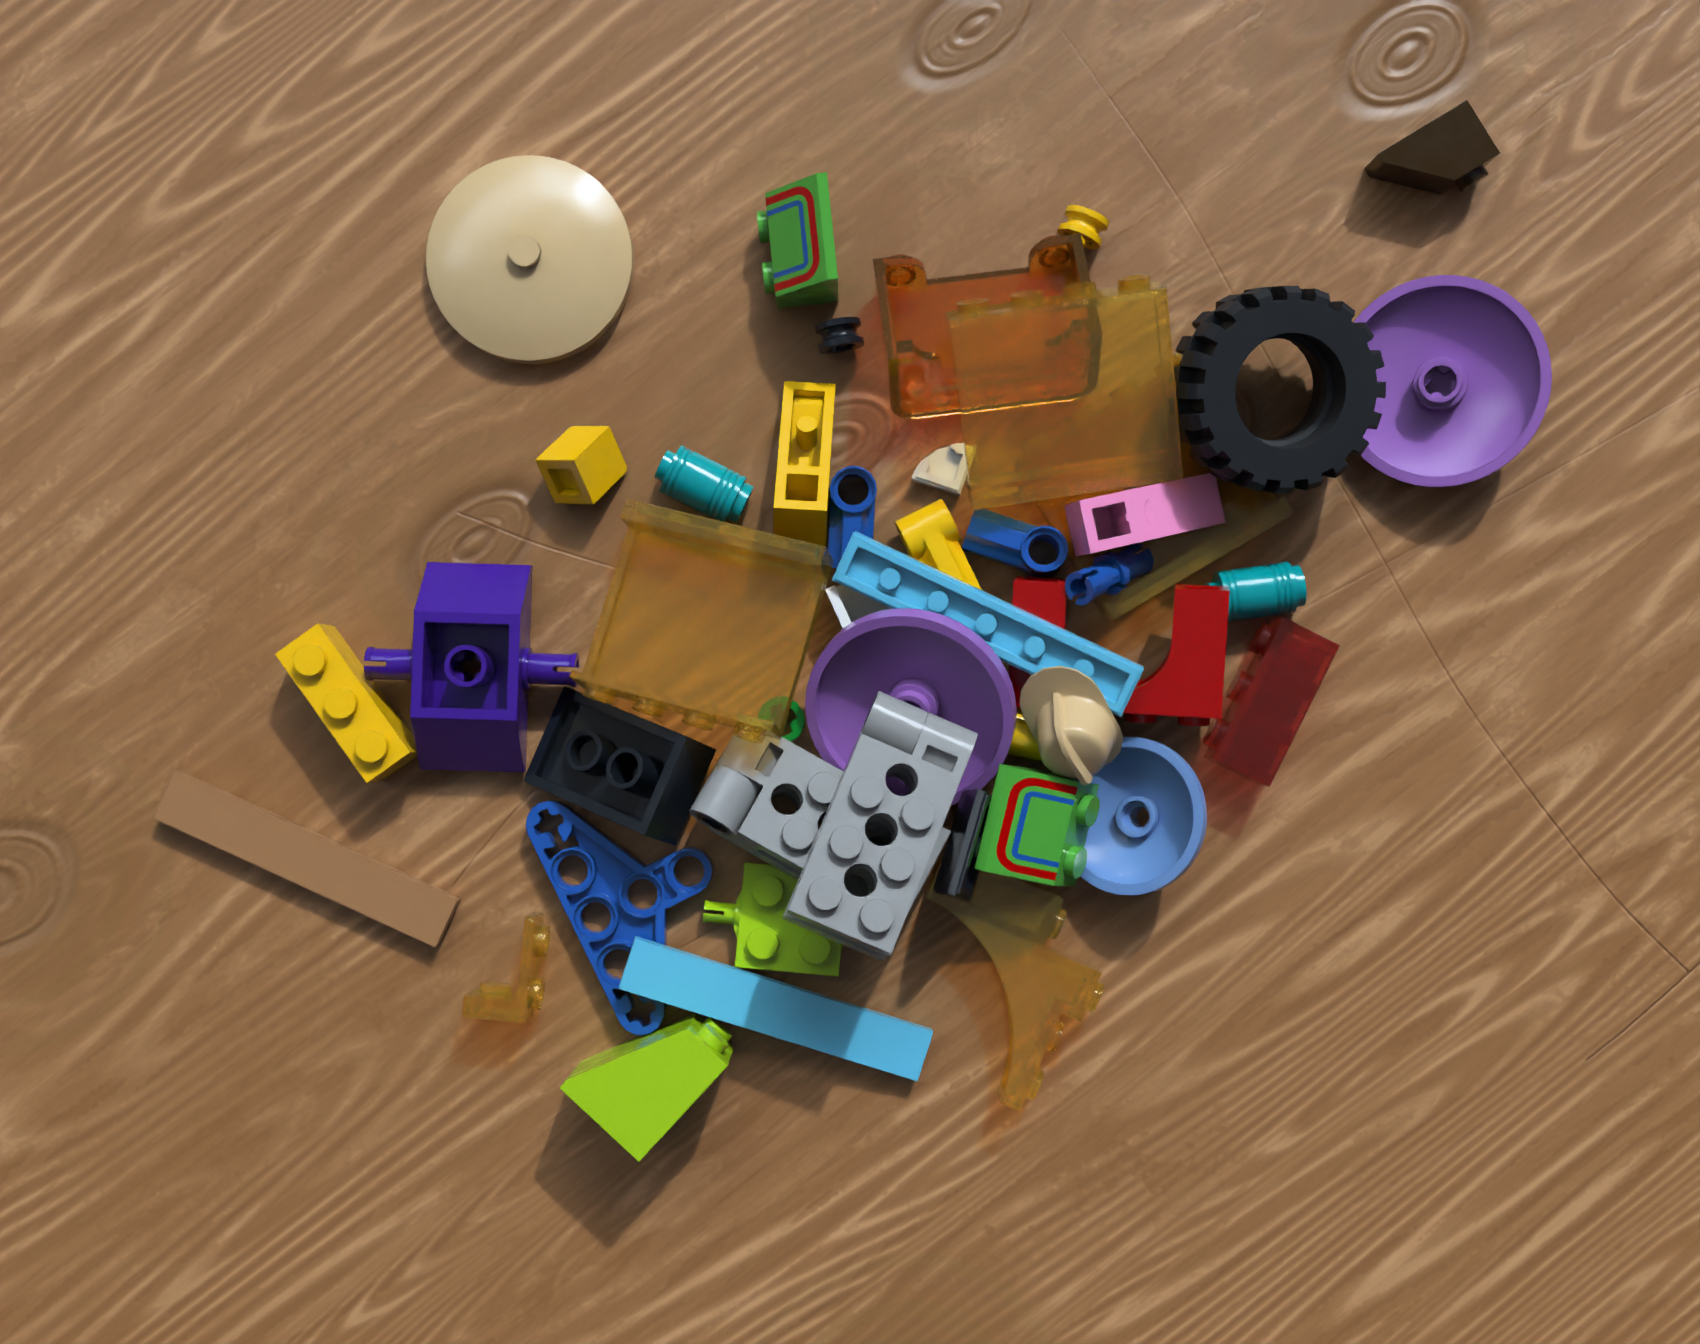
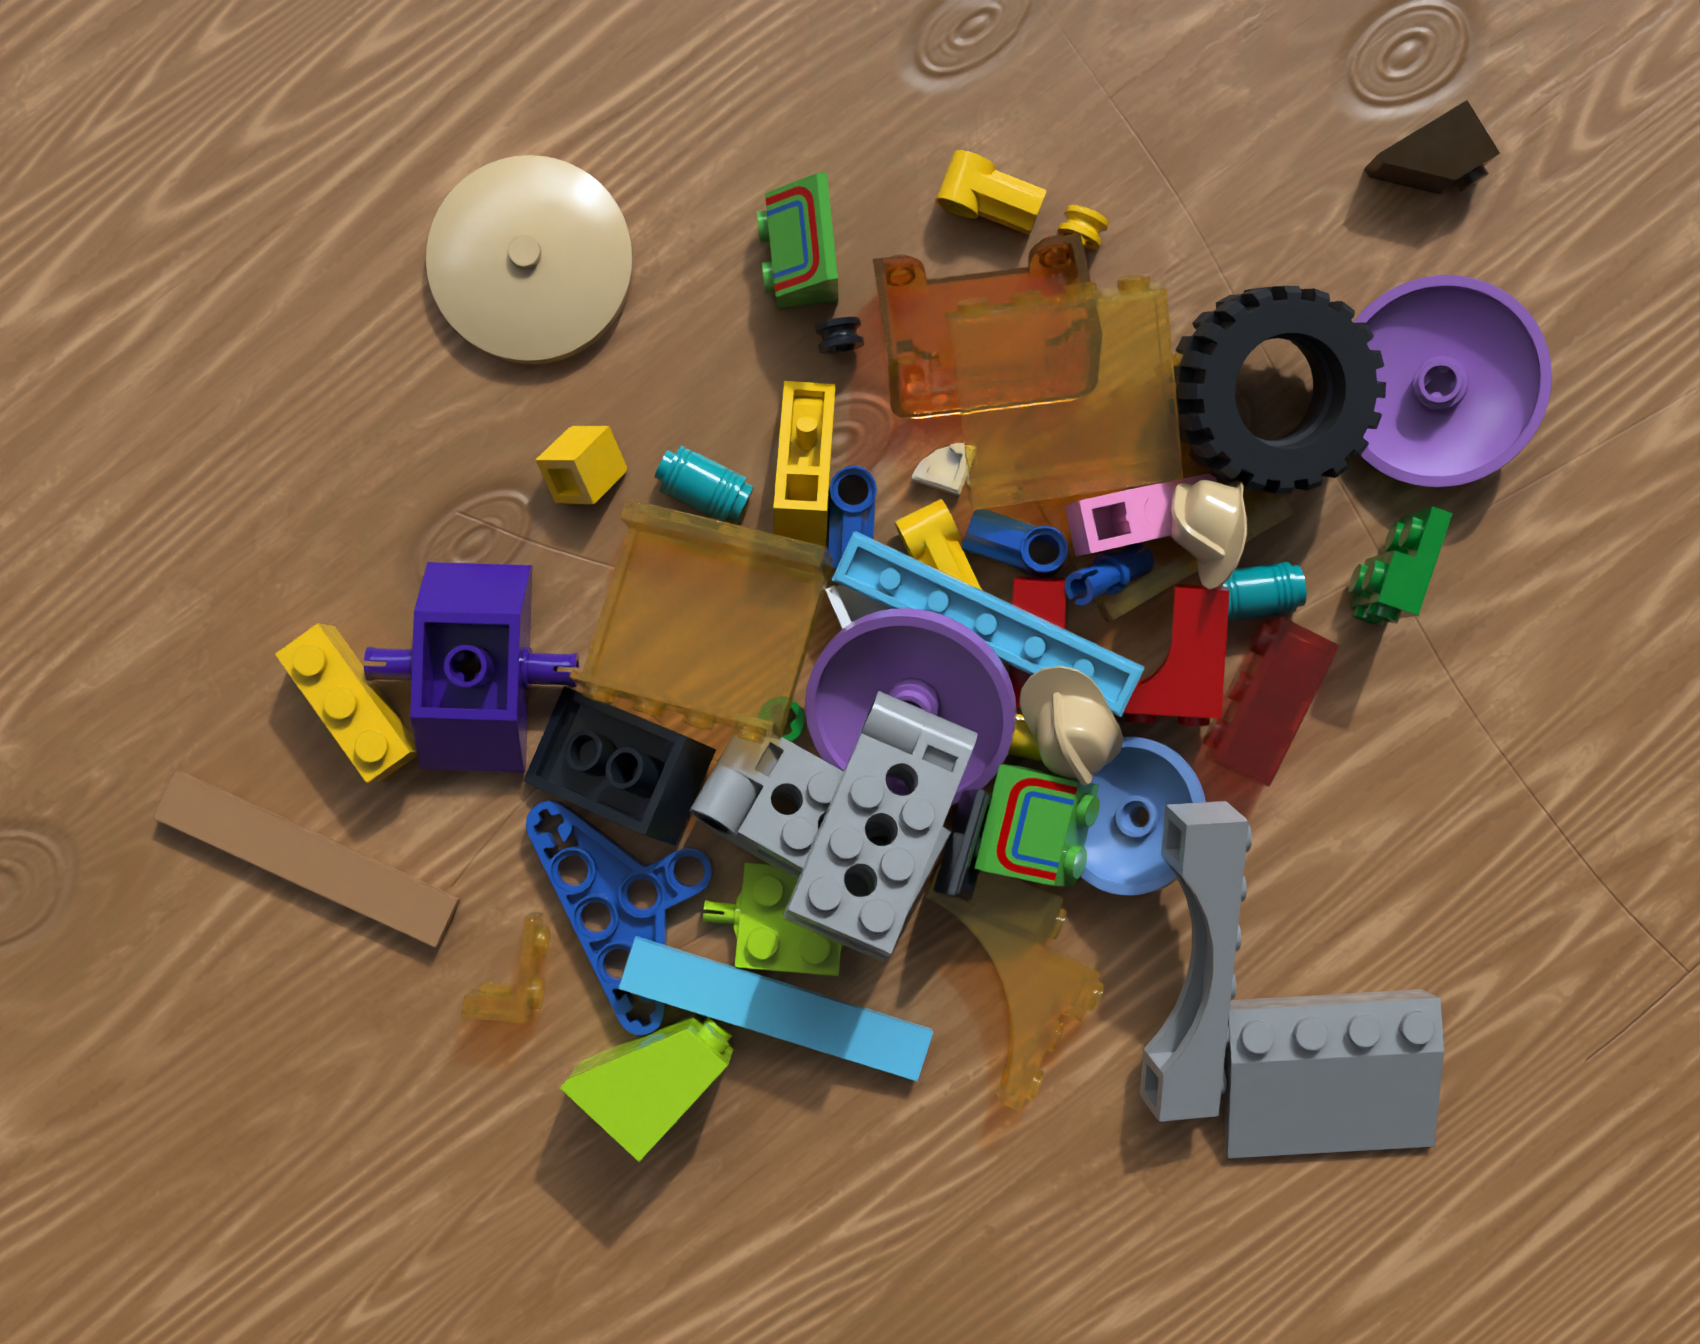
none -> yellow piece [935,150,1047,235]
none -> light grey arch [1140,801,1252,1122]
none -> tan piece [1171,479,1247,590]
none -> light grey slope [1222,989,1444,1159]
none -> green plate [1348,506,1453,626]

